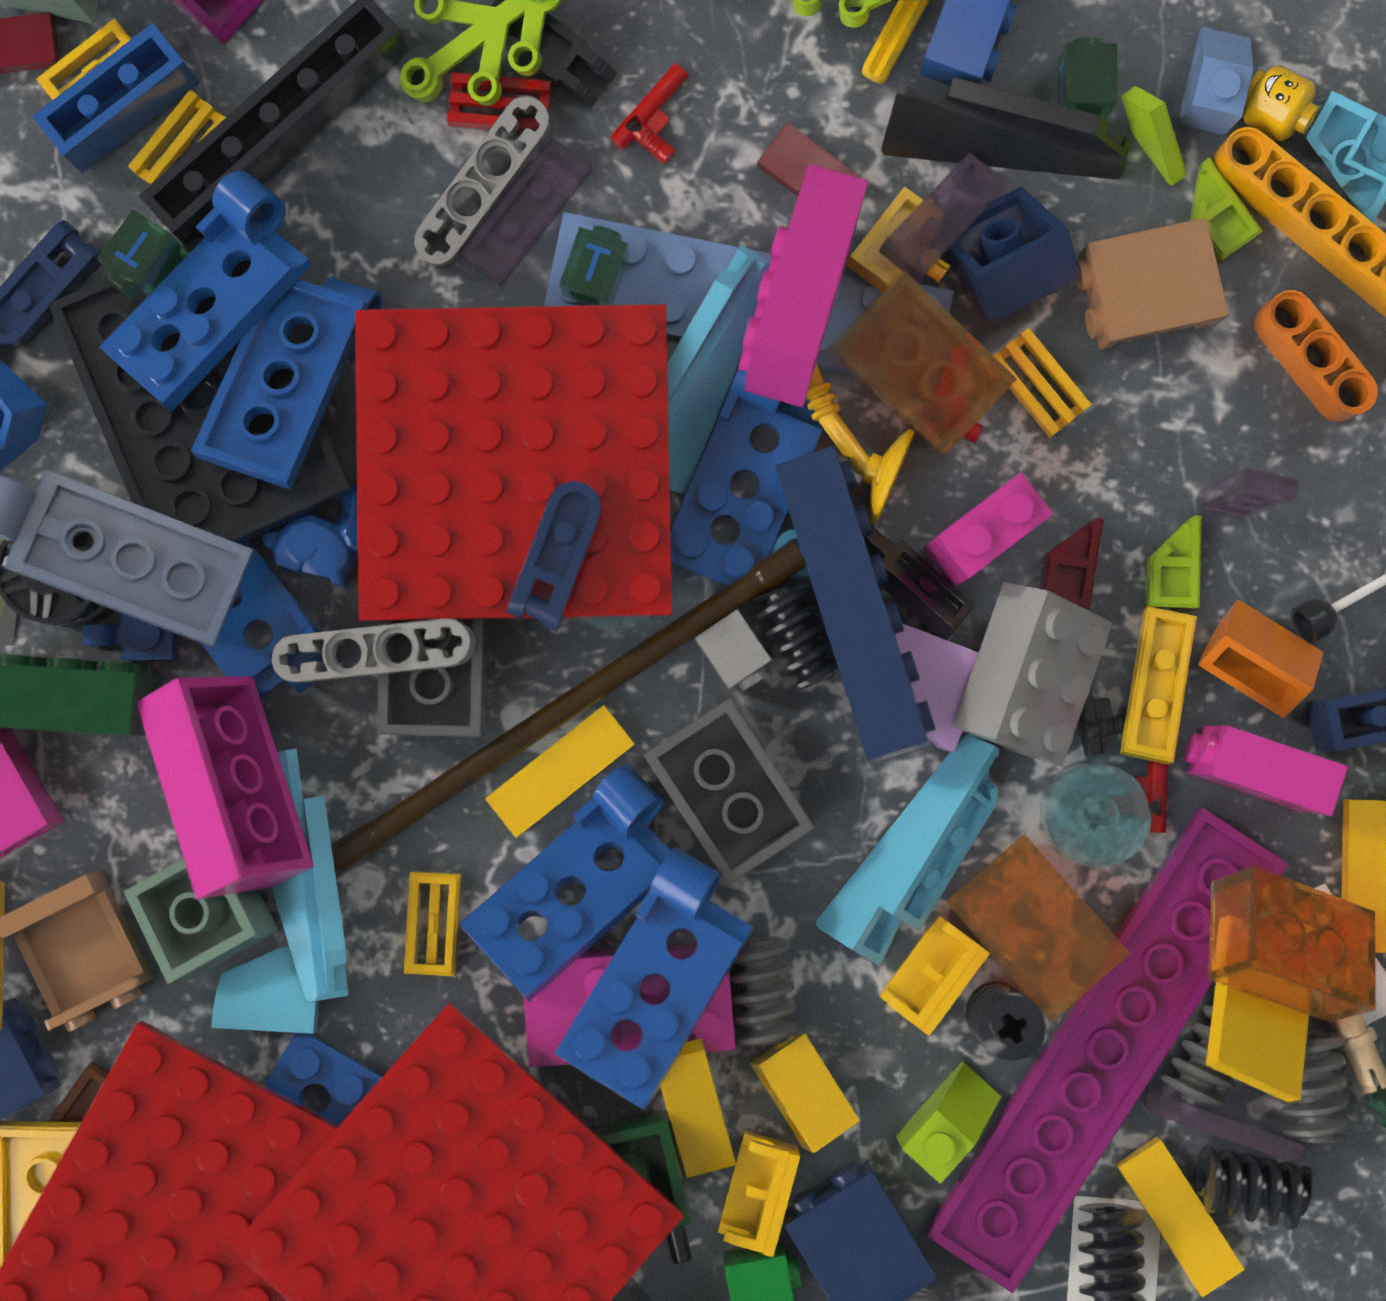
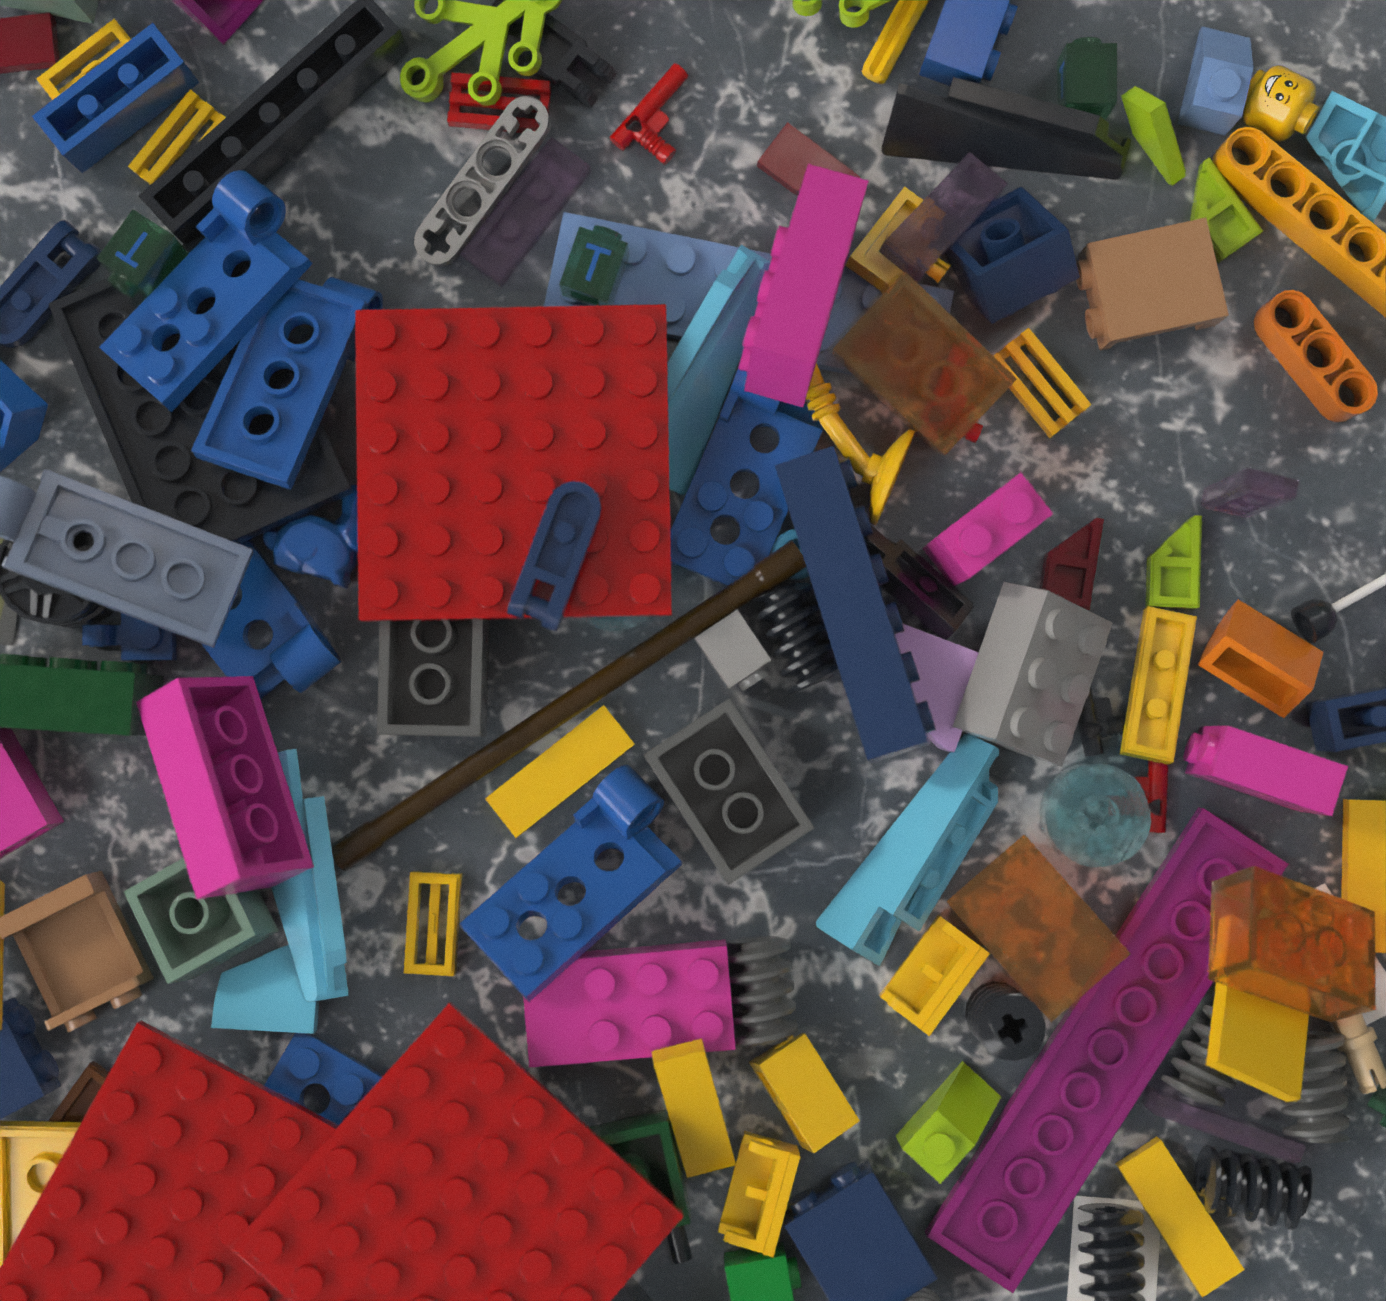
light grey beam [272,619,476,683] -> none
blue hinge [554,847,754,1111] -> none

